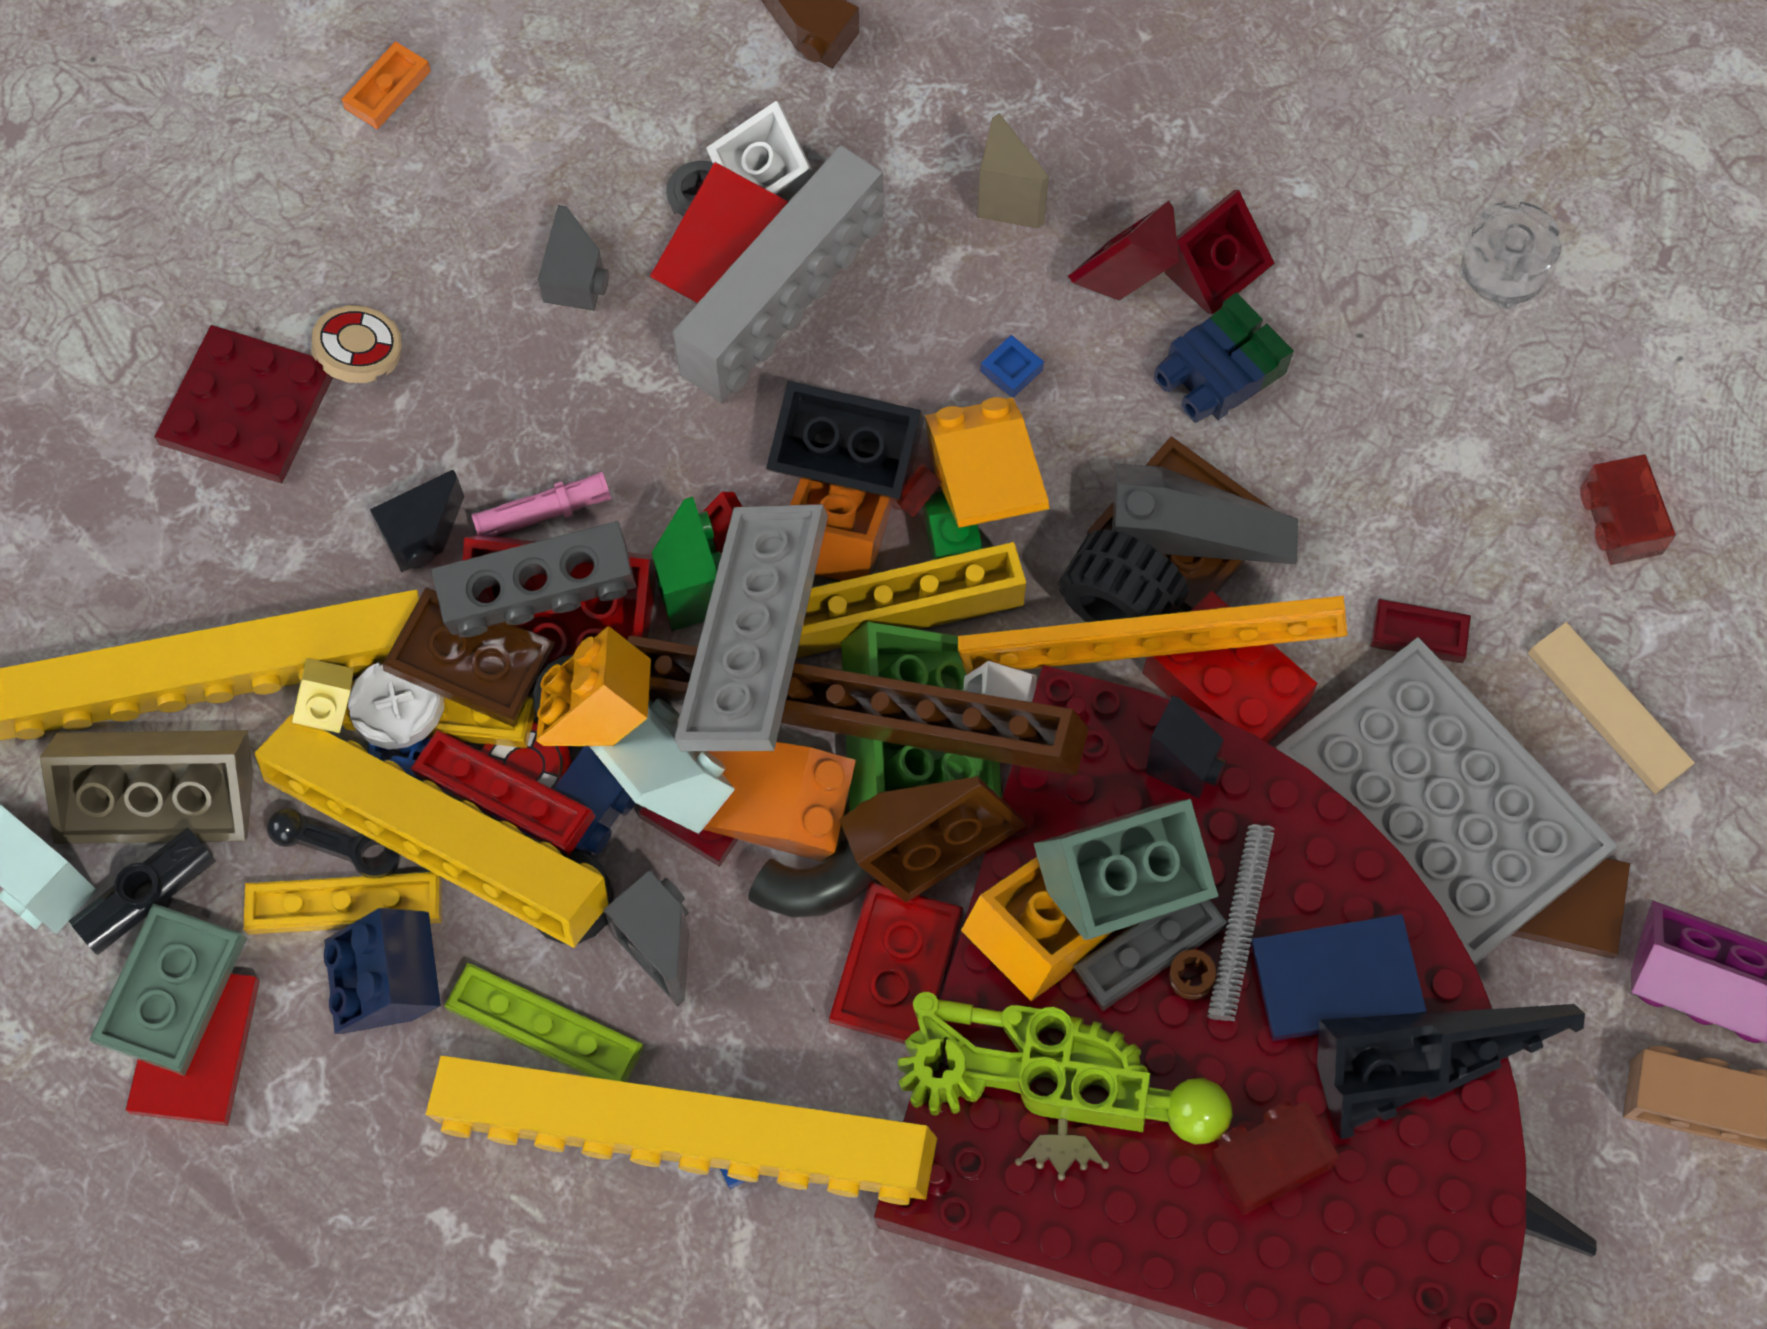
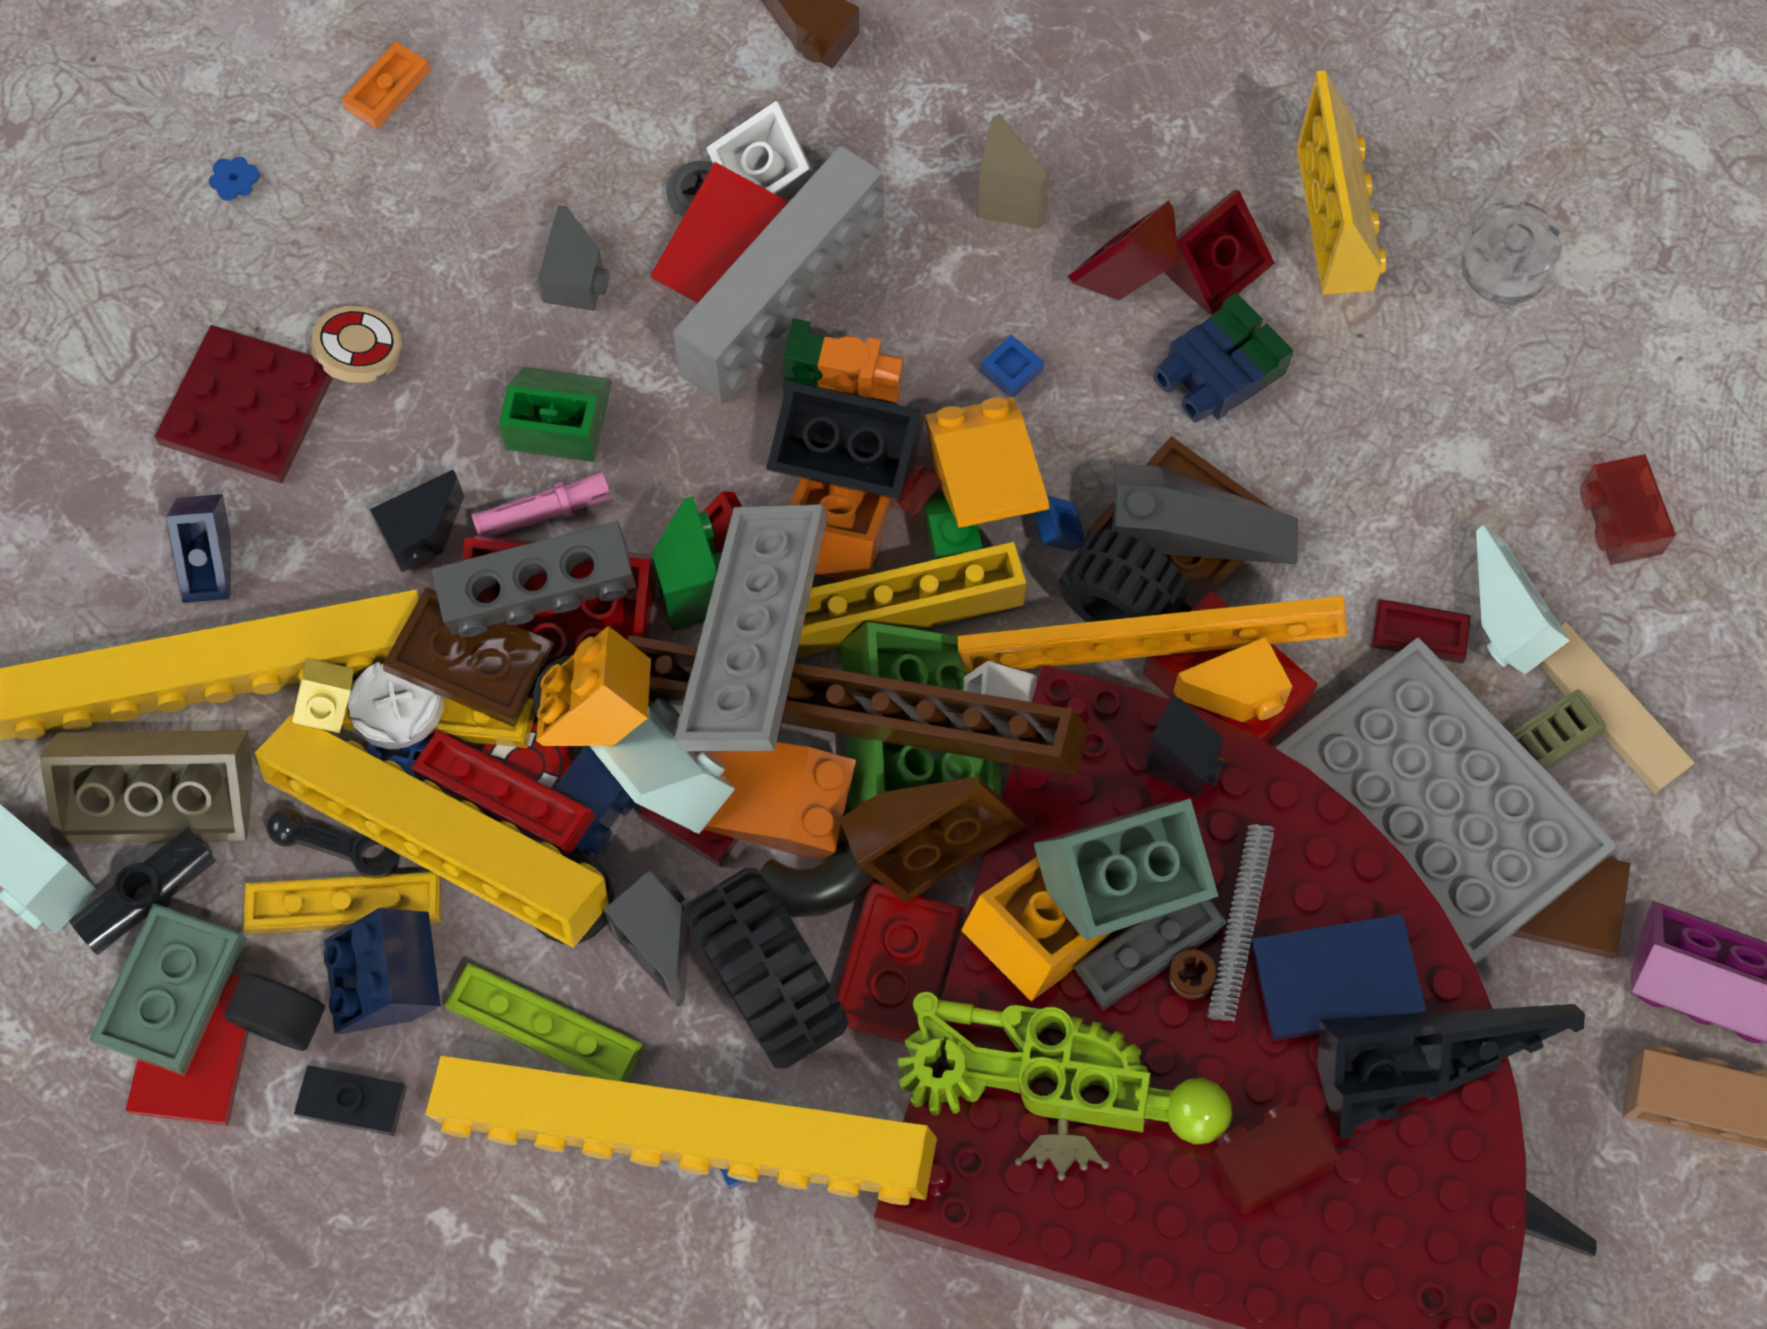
none -> dark blue slope [166,494,231,603]
none -> blue plant [209,157,260,201]
none -> black tyre [224,973,325,1051]
none -> black plate [294,1065,407,1136]
none -> green slope [498,367,612,462]
none -> black tyre [683,868,849,1069]
none -> orange hips [783,318,904,405]
none -> blue plate [1035,495,1085,552]
none -> light orange slope [1173,637,1293,722]
none -> yellow slope [1296,70,1386,295]
none -> light aqua slope [1476,525,1570,674]
none -> olive slope [1511,689,1606,770]

